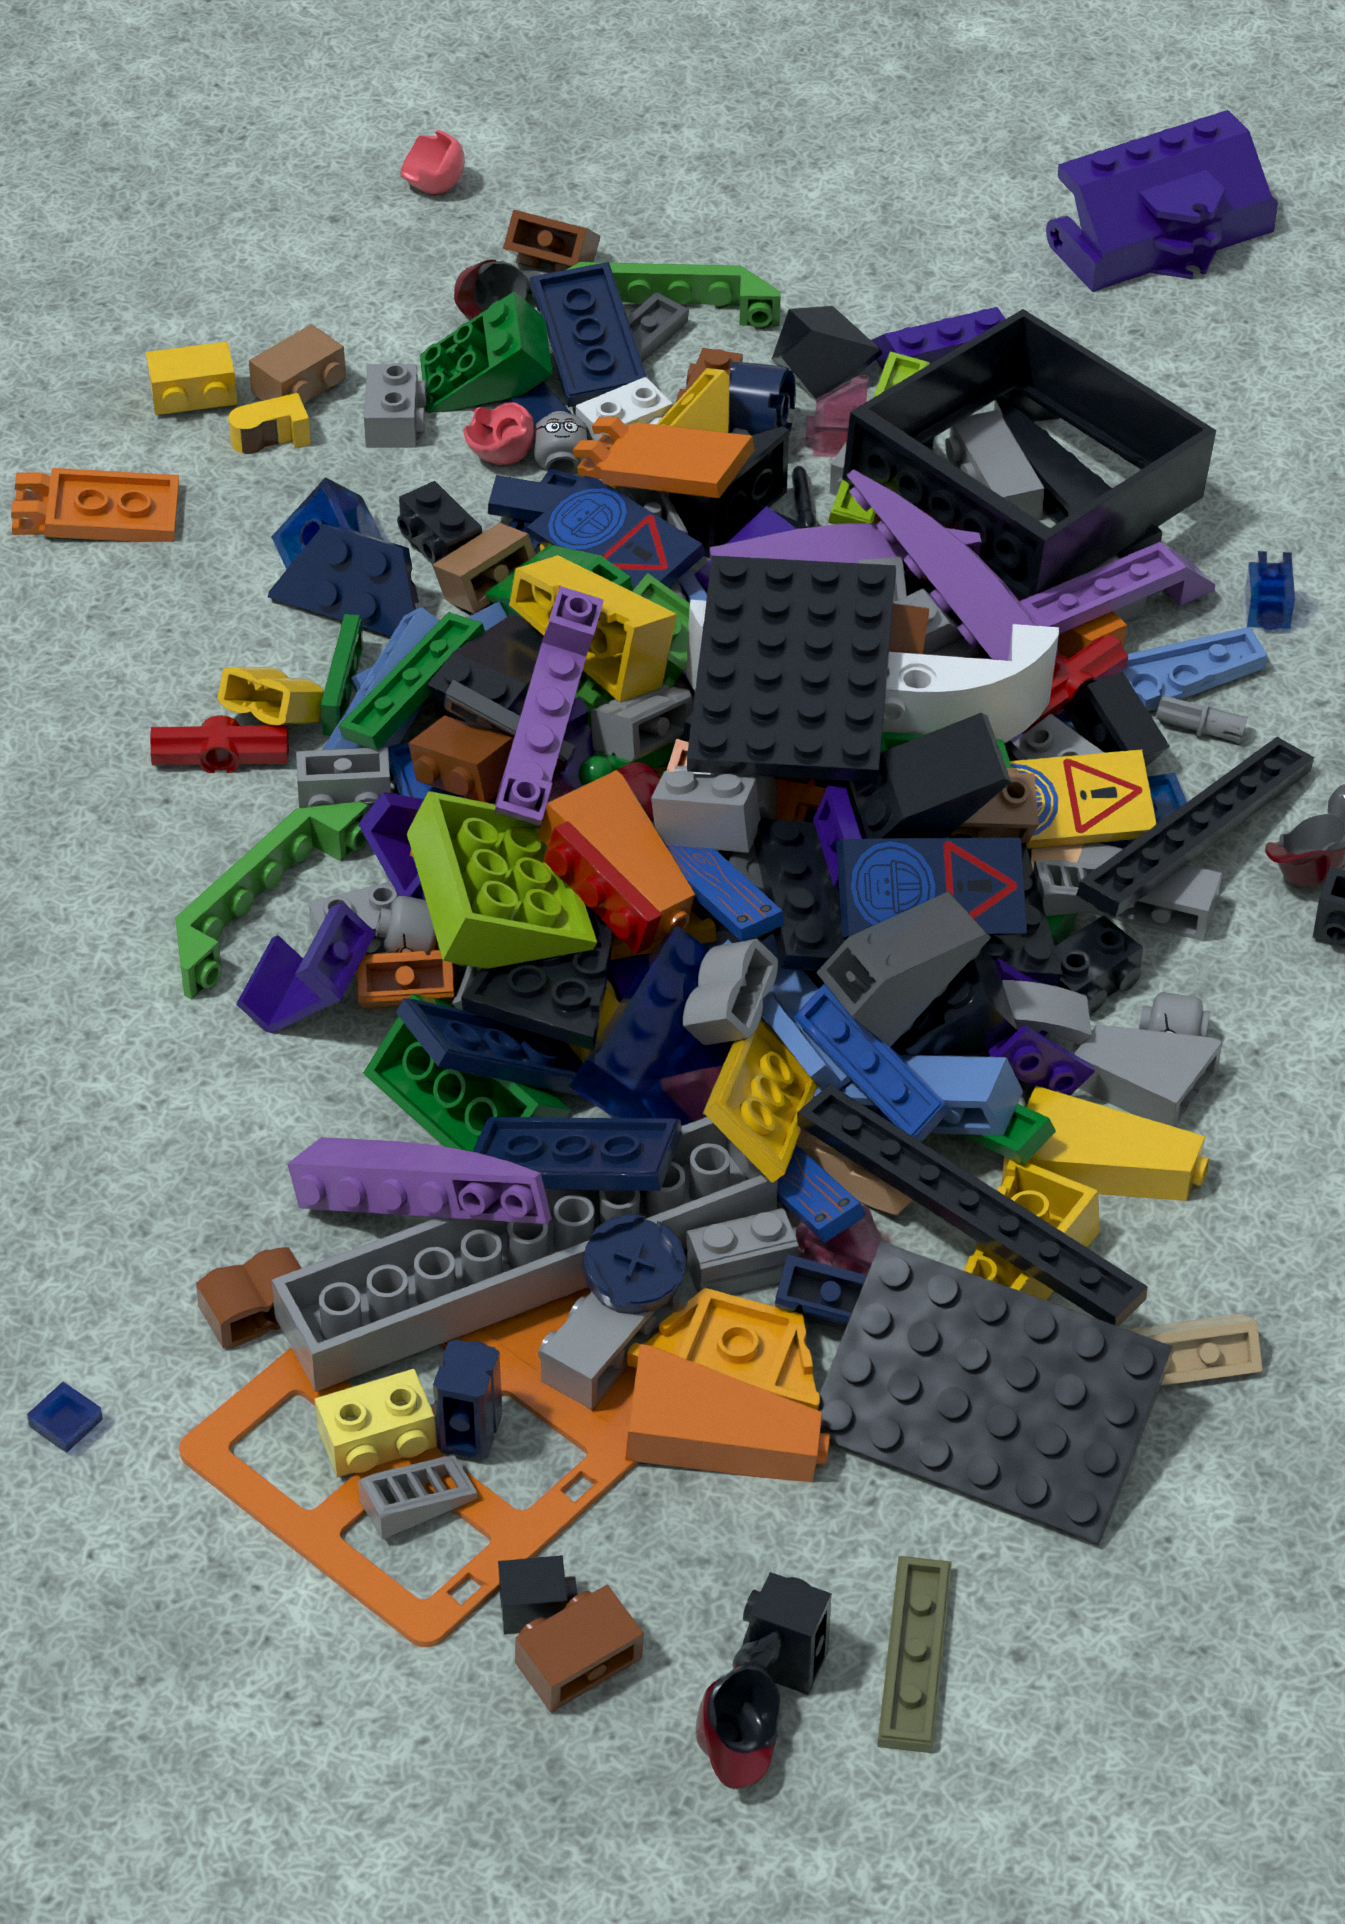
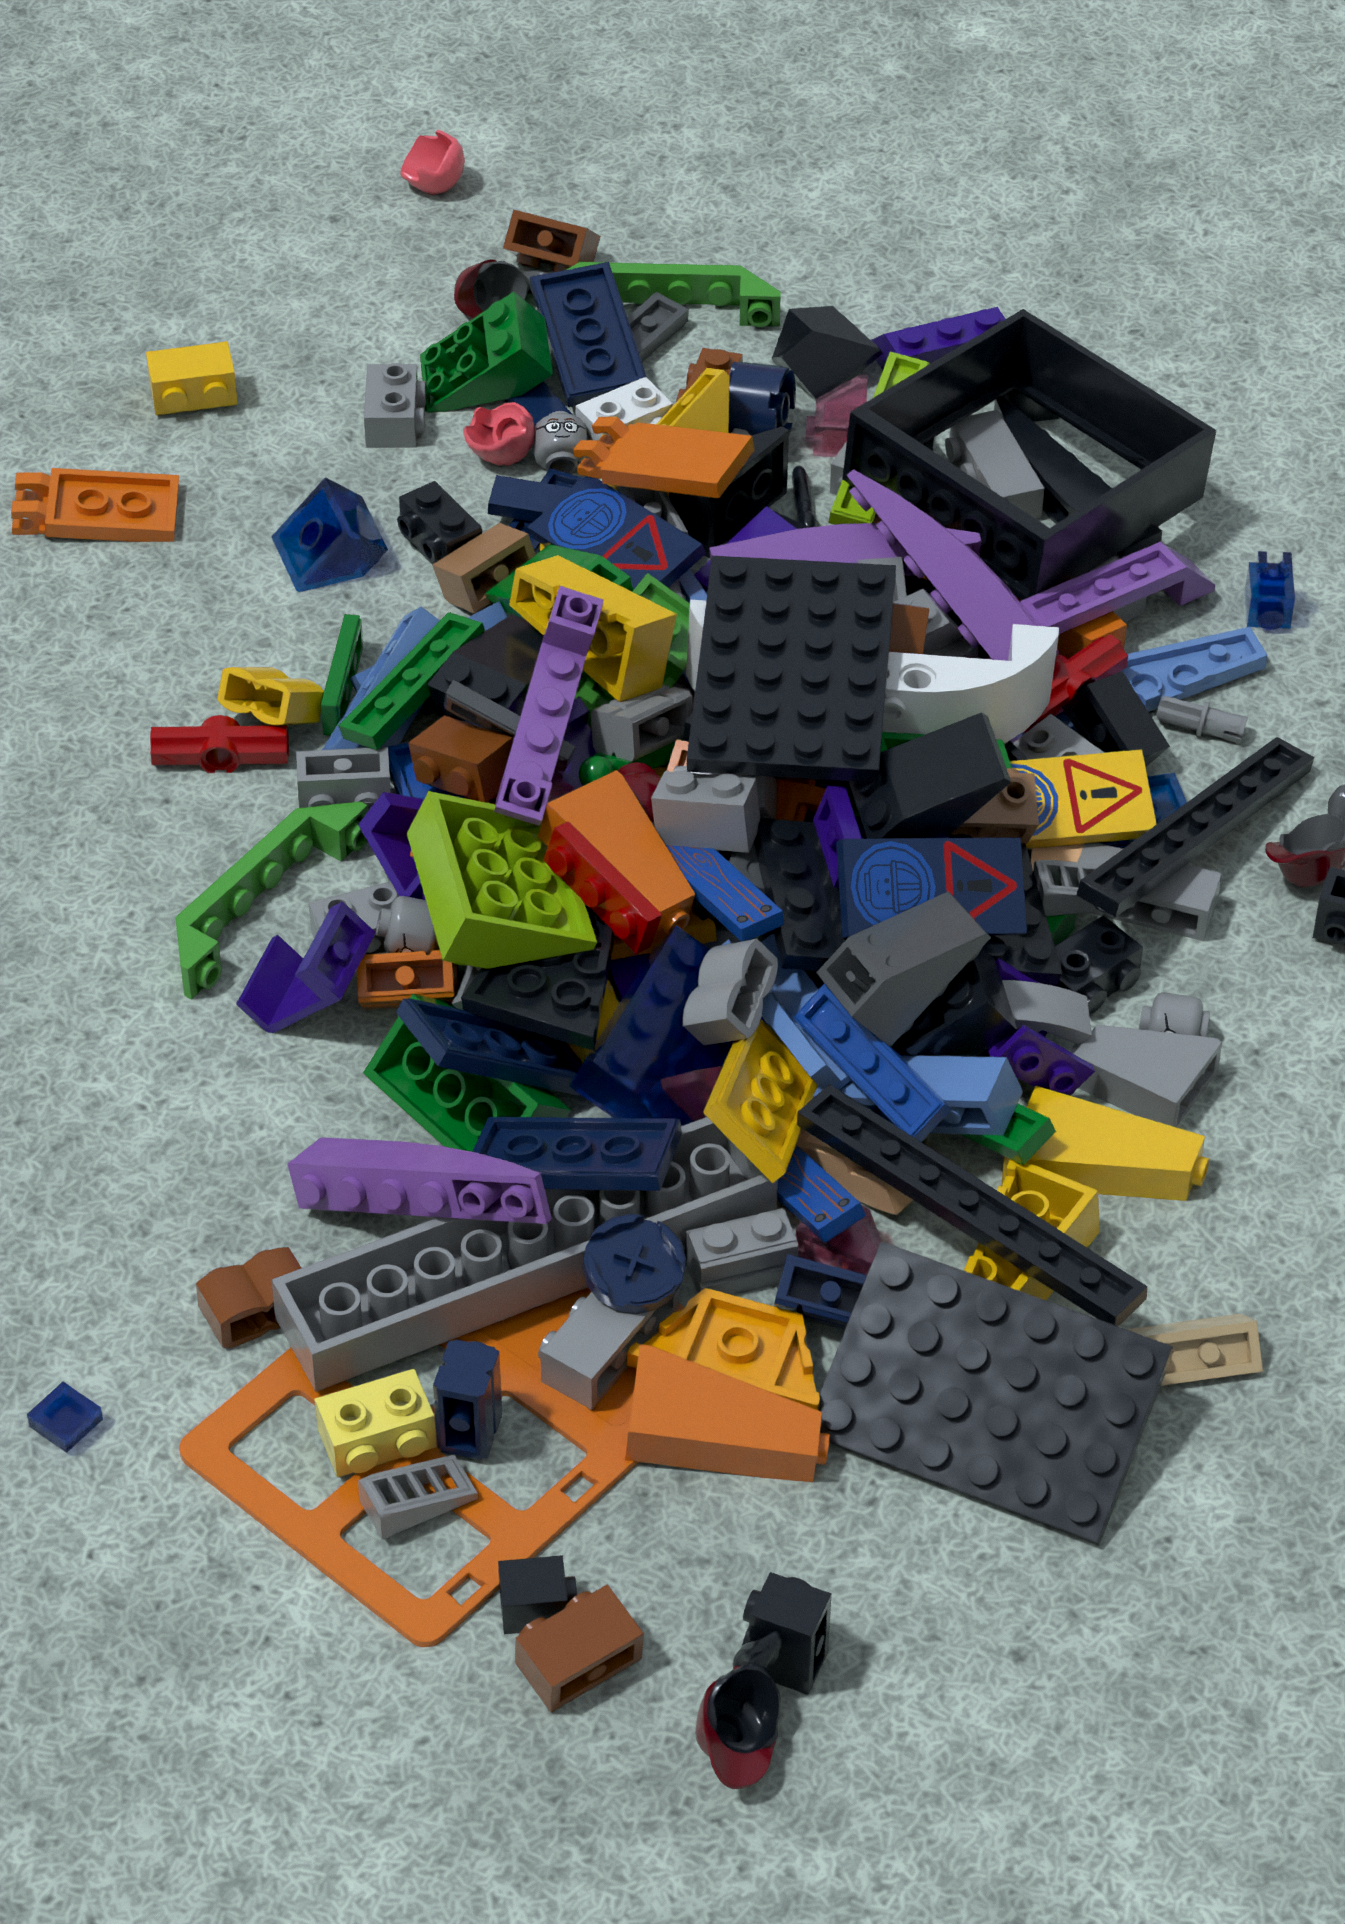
yellow leg [228,393,311,454] -> none
medium nougat brick [249,324,346,404] -> none
dark blue wing [268,524,419,636] -> none
olive tile [877,1556,952,1753] -> none
dark purple piece [1046,110,1278,292] -> none

